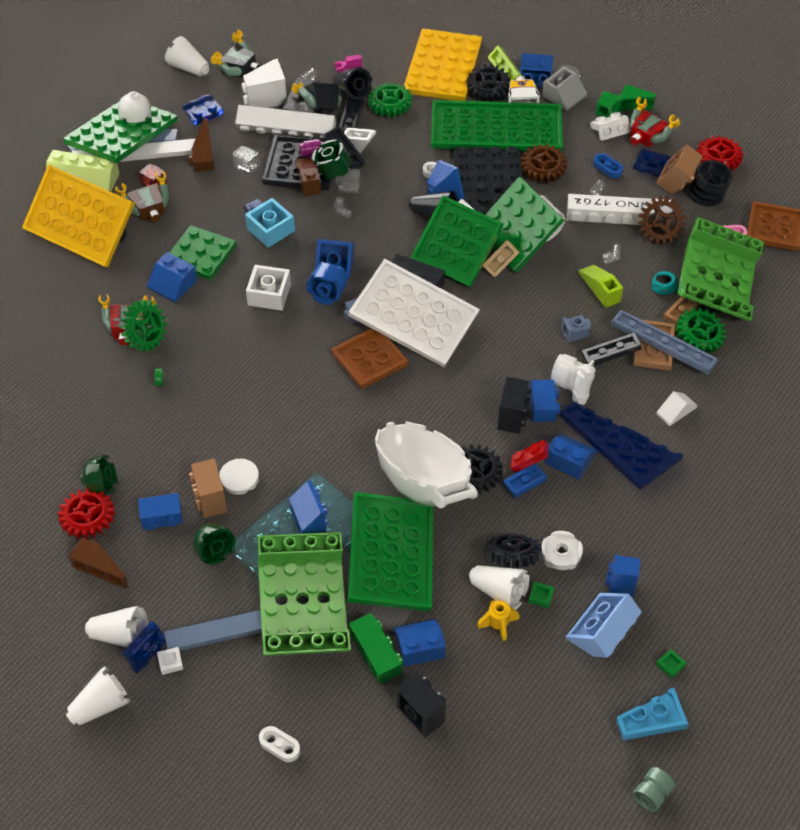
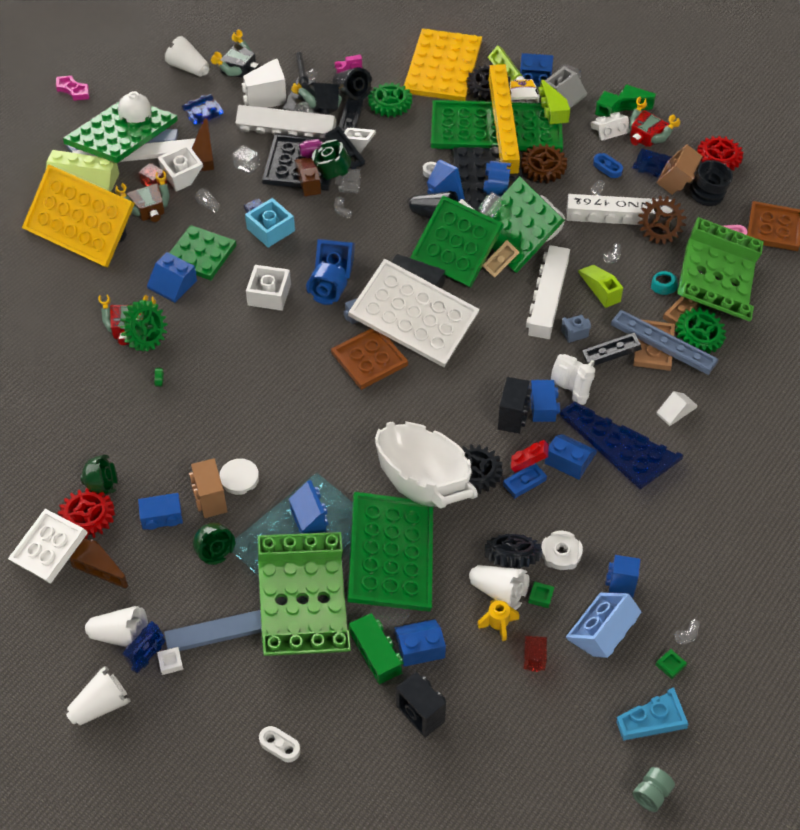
none -> white plate [8,509,88,584]
none -> dark pink tile [56,76,89,101]
none -> white slope [158,144,203,192]
none -> clear cone [195,188,220,212]
none -> black bar [296,51,309,89]
none -> clear brick [478,192,503,218]
none -> blue brick [483,161,511,197]
none -> yellow brick [489,64,520,174]
none -> clear red brick [523,636,547,672]
none -> white brick [526,245,570,339]
none -> lime slope [538,80,570,124]
none -> clear arm [674,620,700,645]

